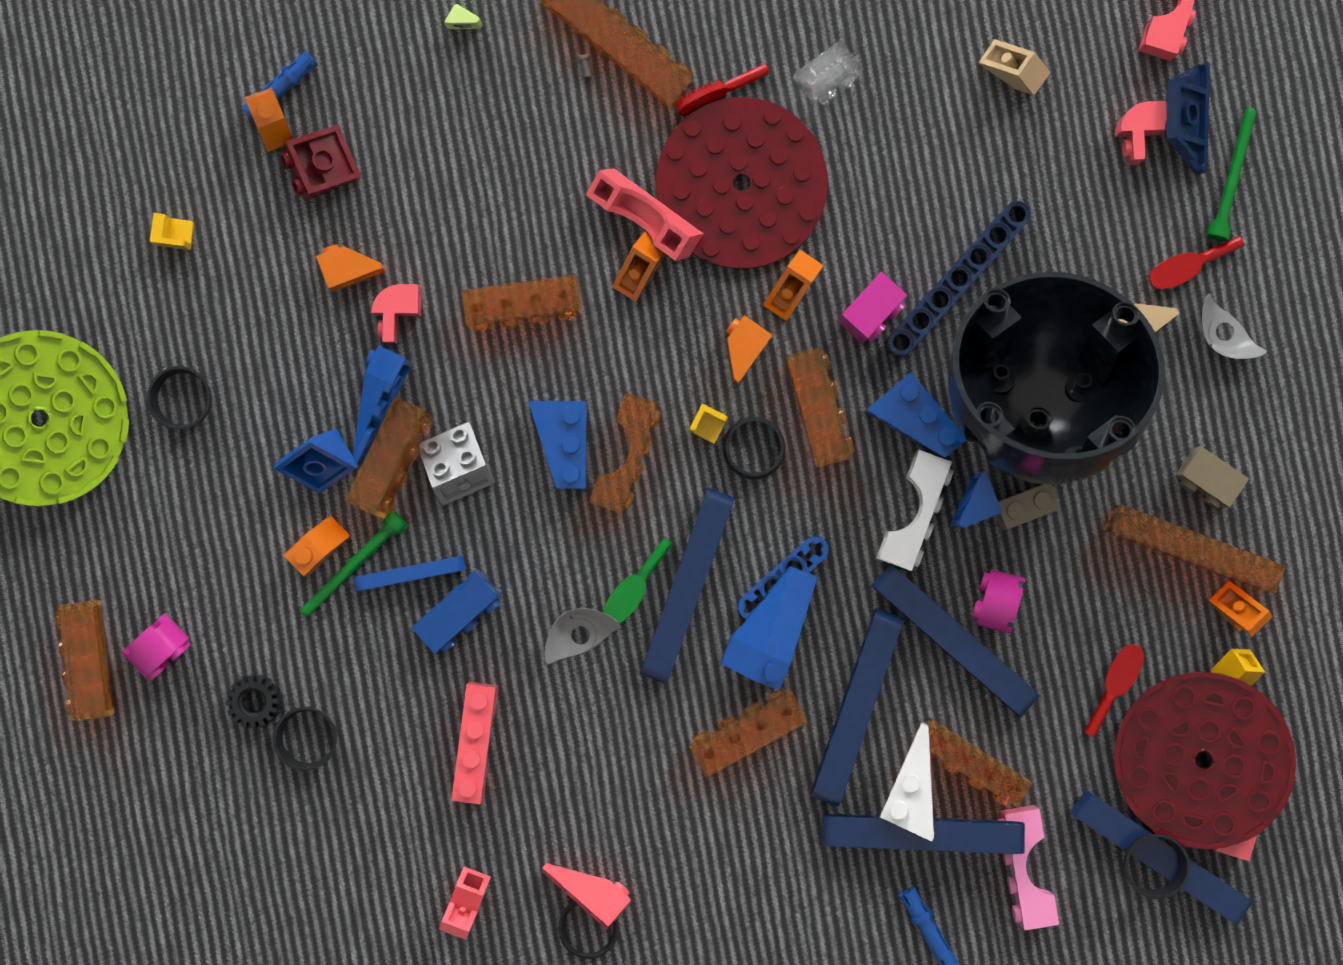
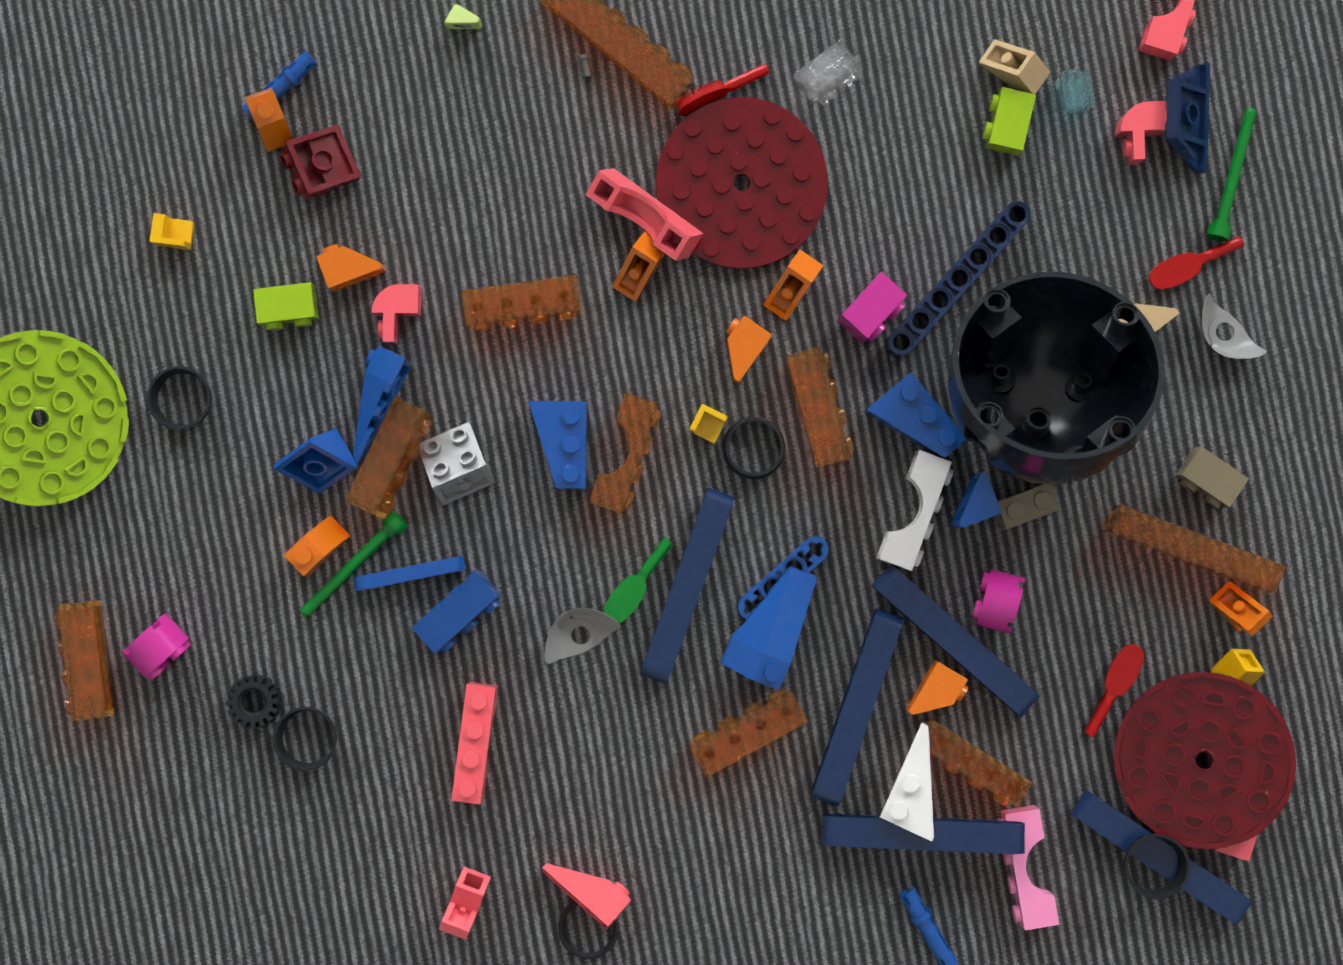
none -> lime brick [253,282,320,330]
none -> orange slope [905,660,968,715]
none -> lime brick [982,87,1036,156]
none -> clear light blue brick [1054,68,1095,116]

